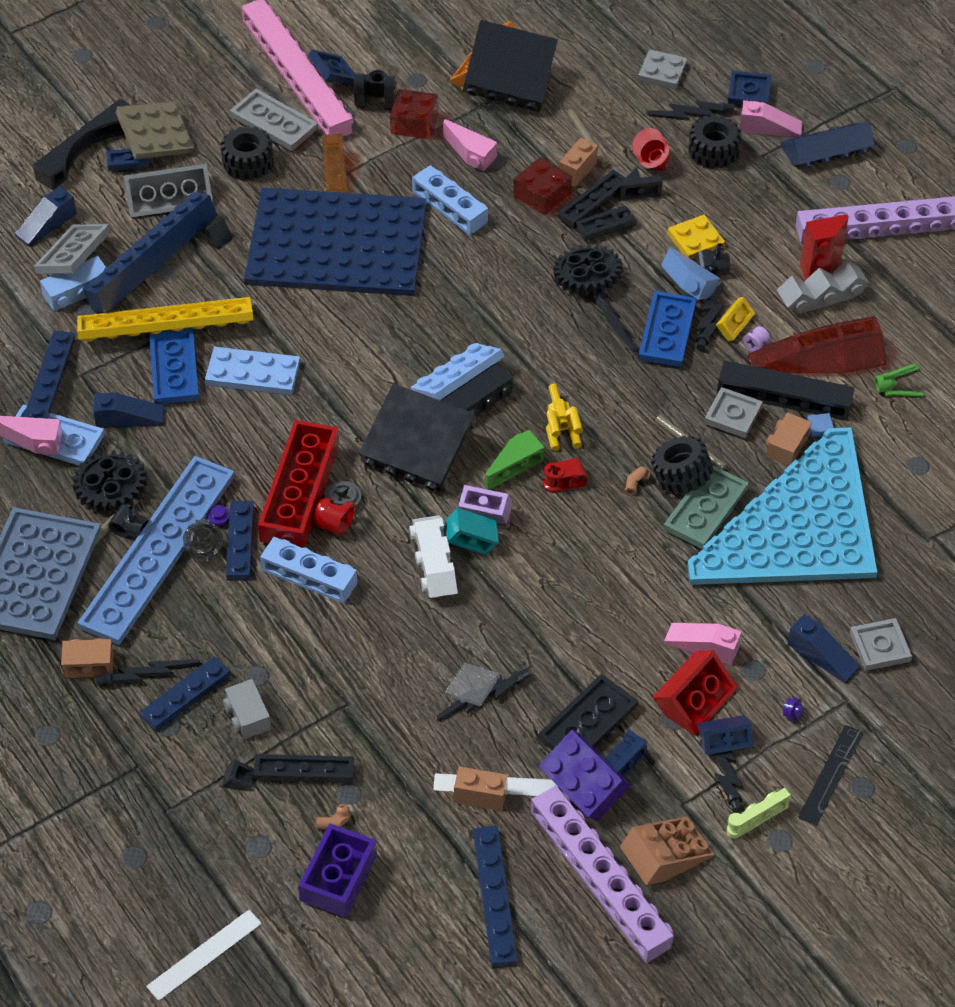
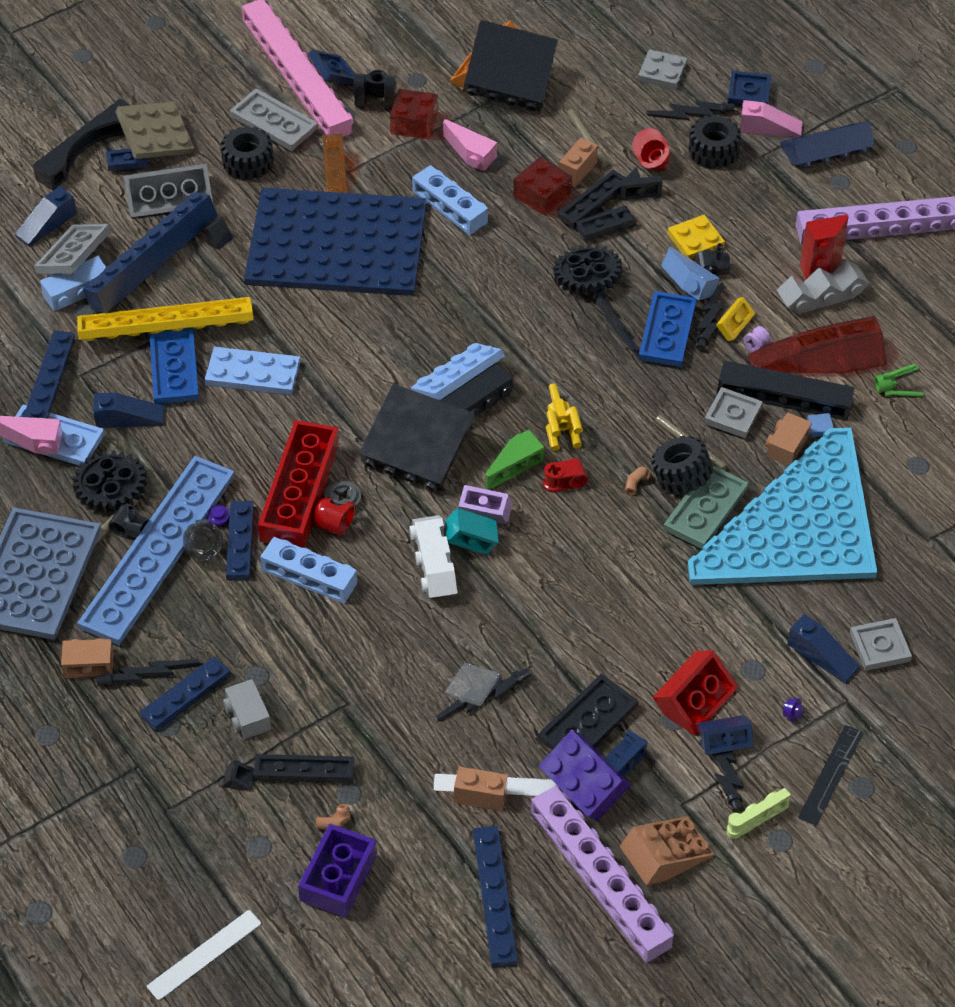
bright pink slope [664,623,742,666] -> none

